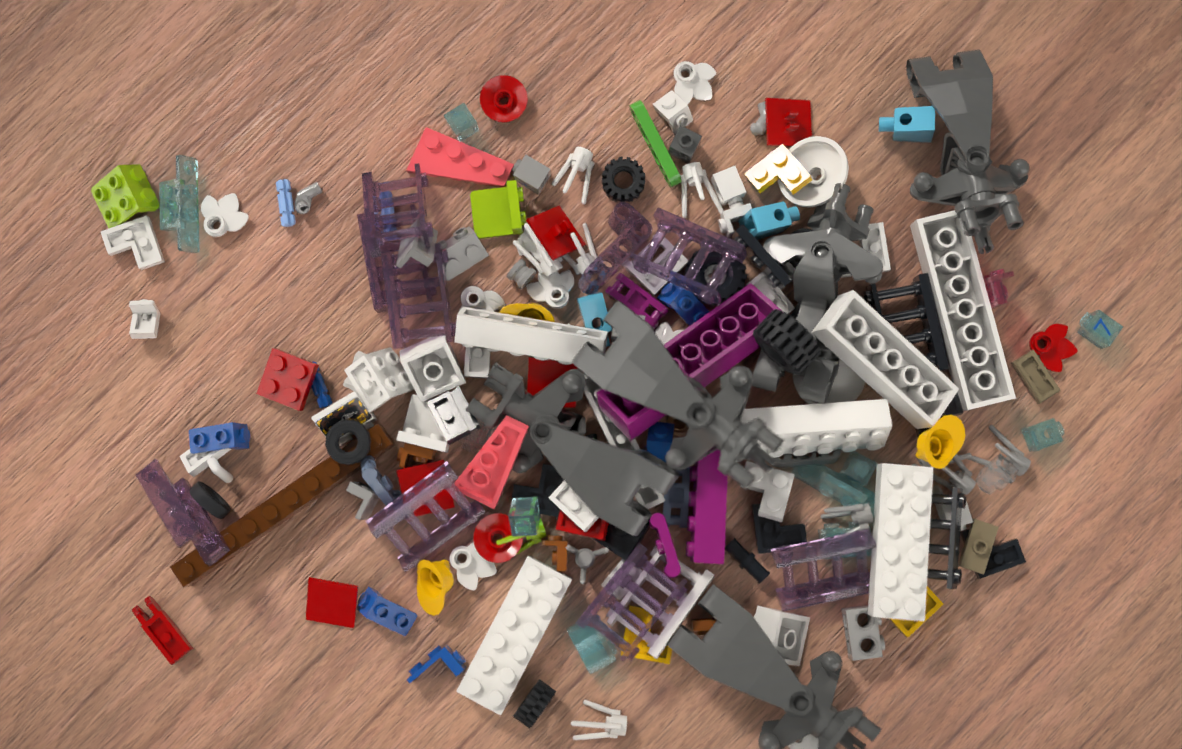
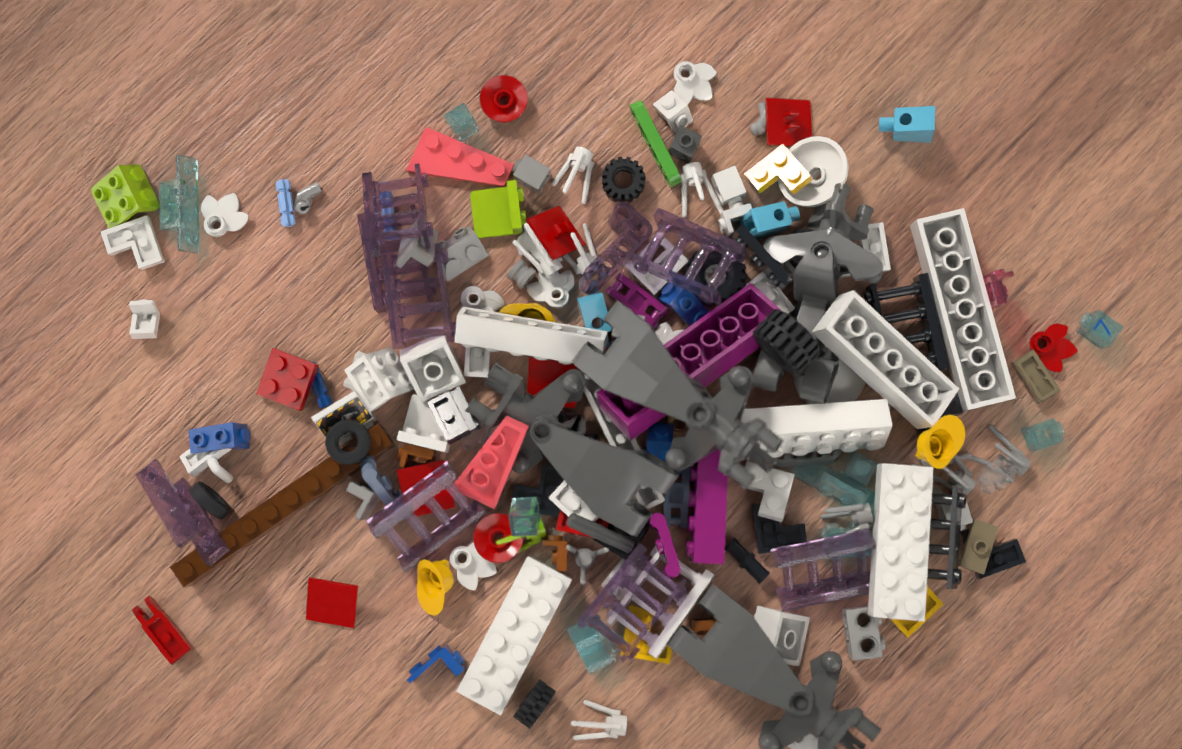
blue bracket [357,586,417,636] -> none
dark grey piece [906,49,1030,254] -> none
none -> dark grey axle [567,513,635,553]

